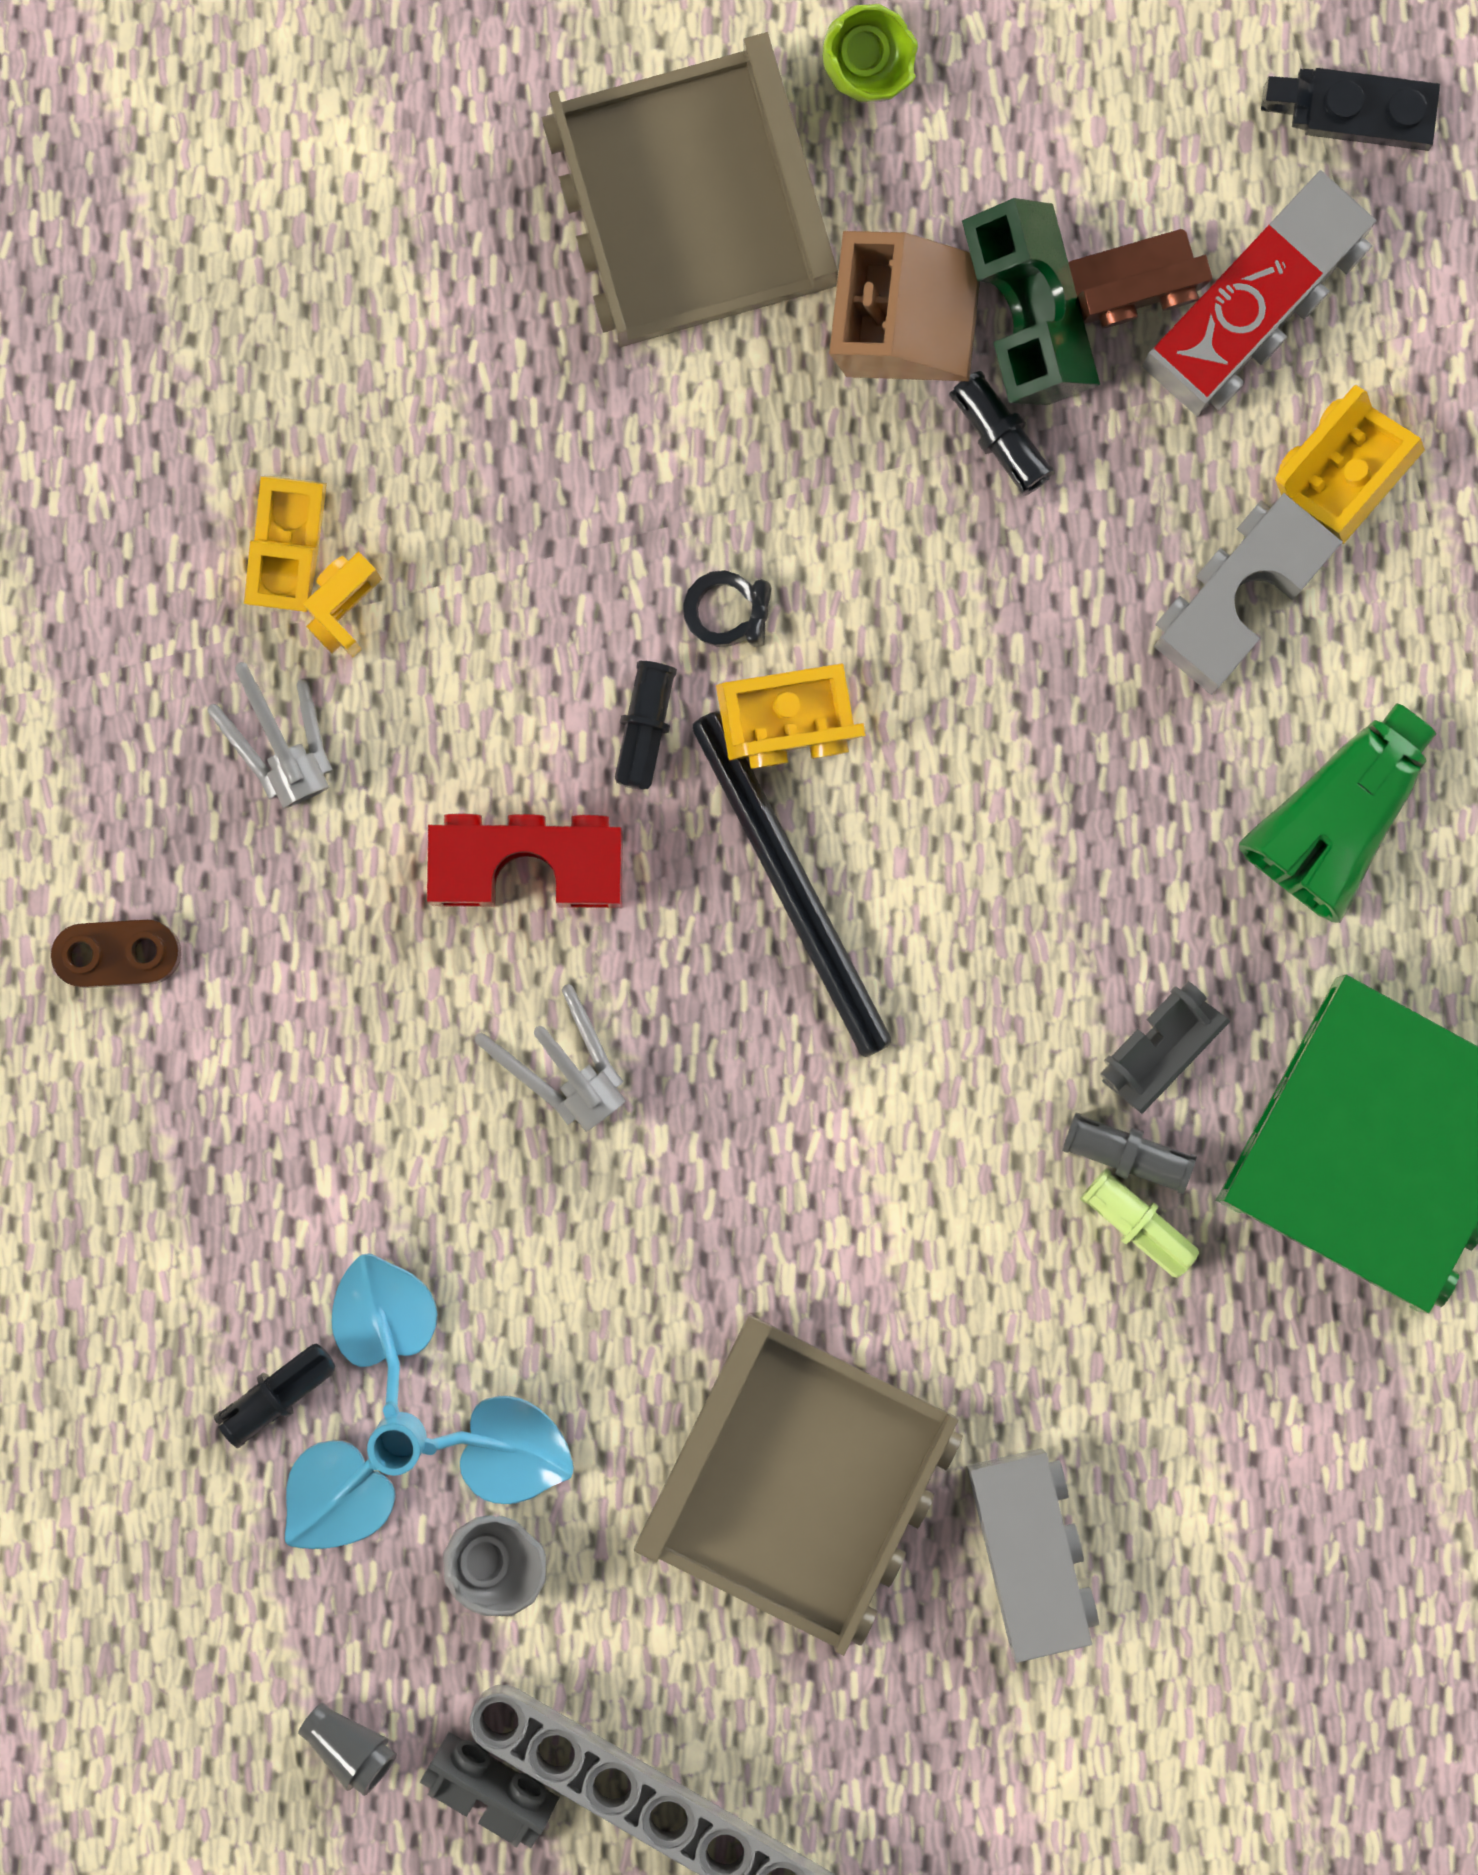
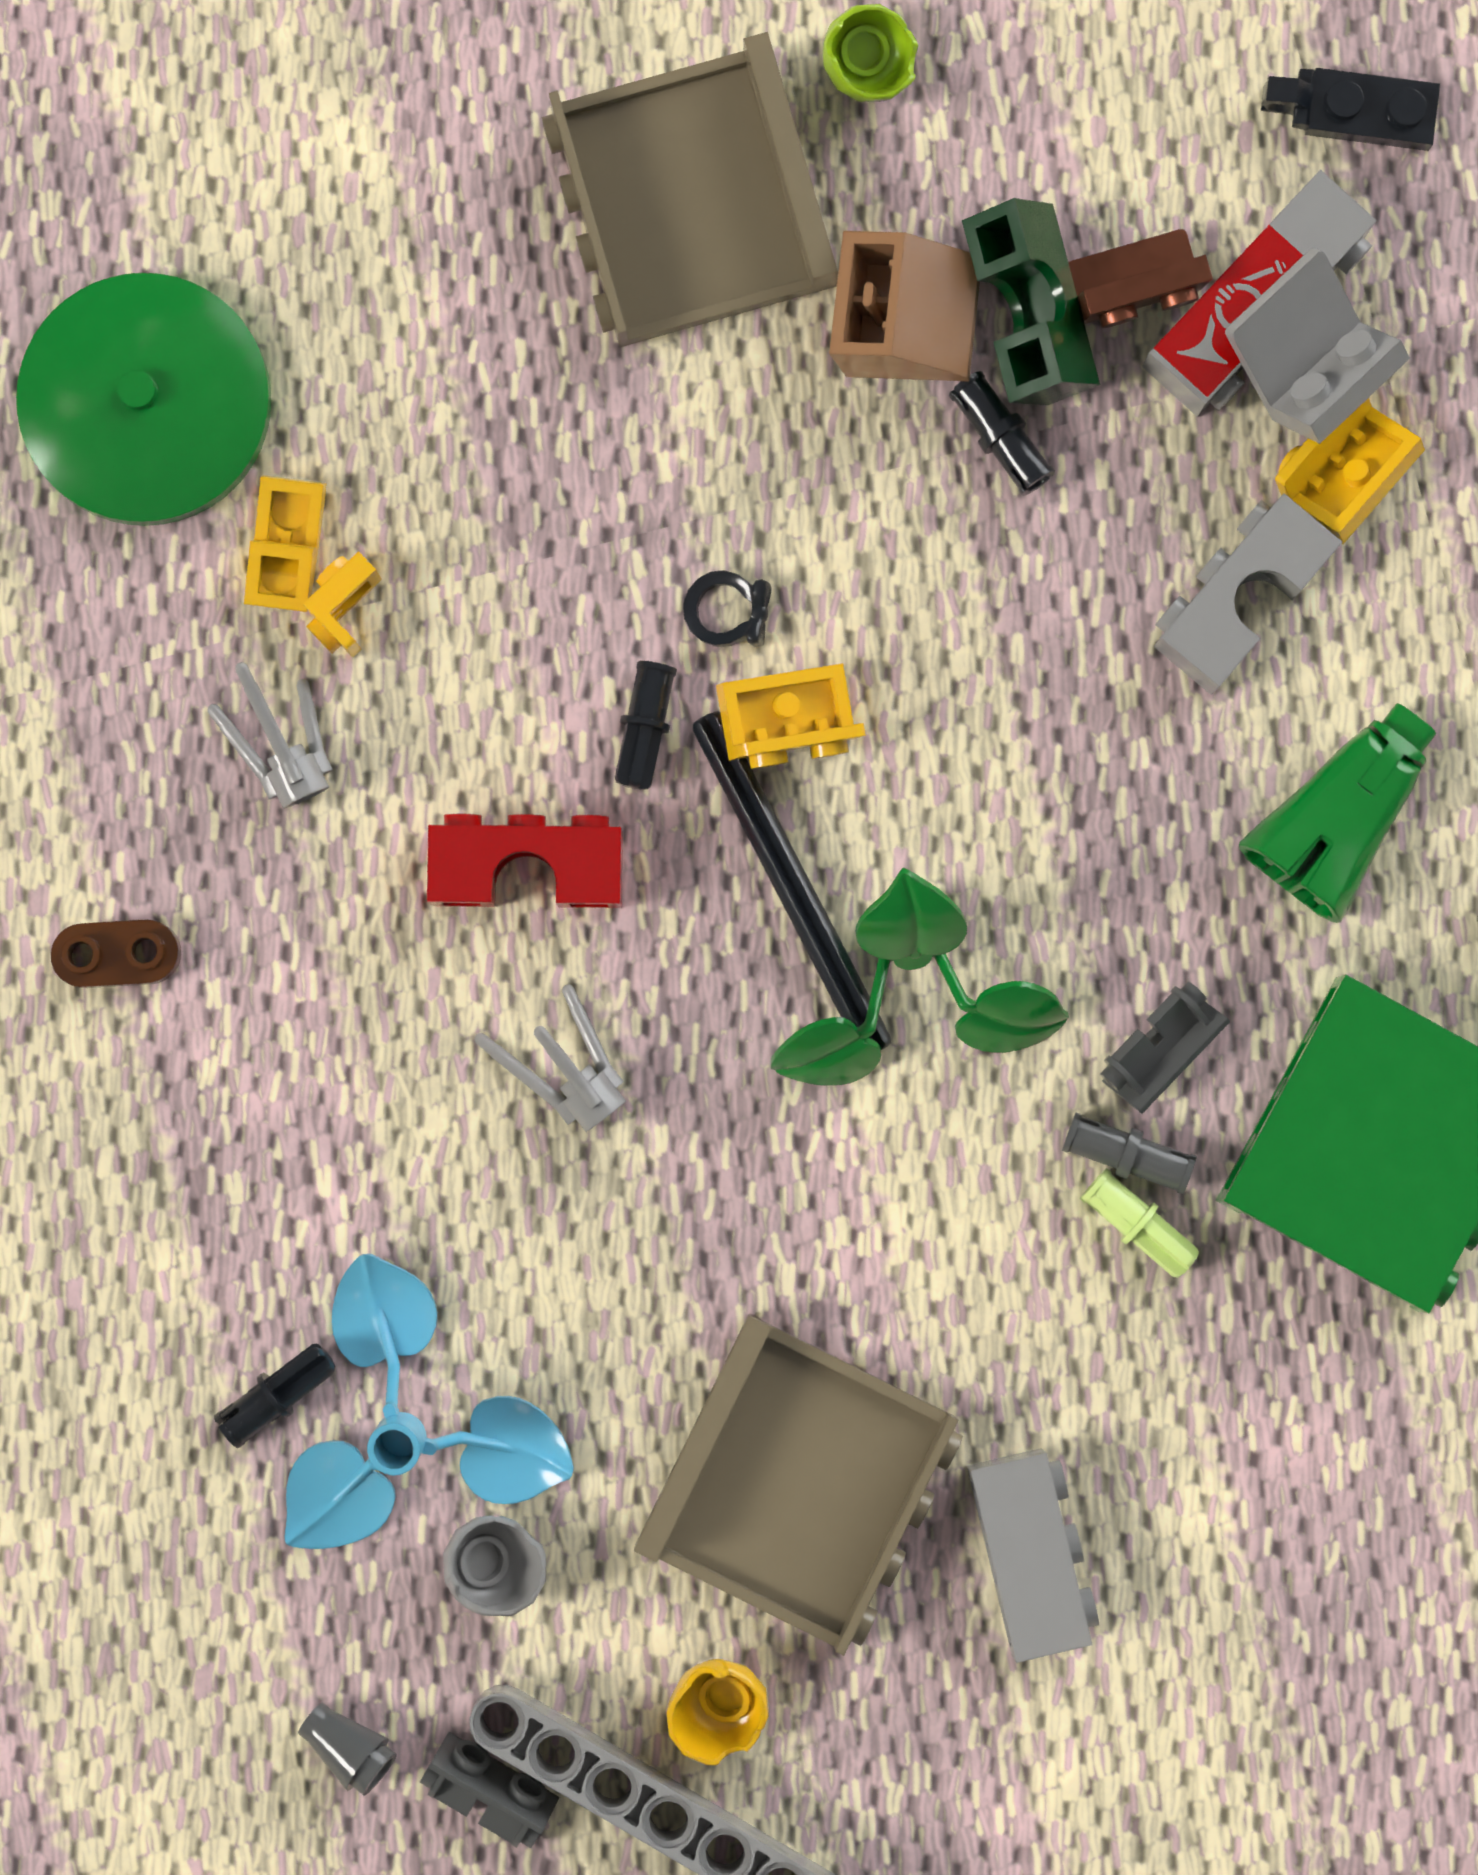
none -> green dish [16,273,271,526]
none -> yellow hair [666,1659,769,1766]
none -> green plant [770,868,1069,1086]
none -> light grey bracket [1225,248,1410,444]

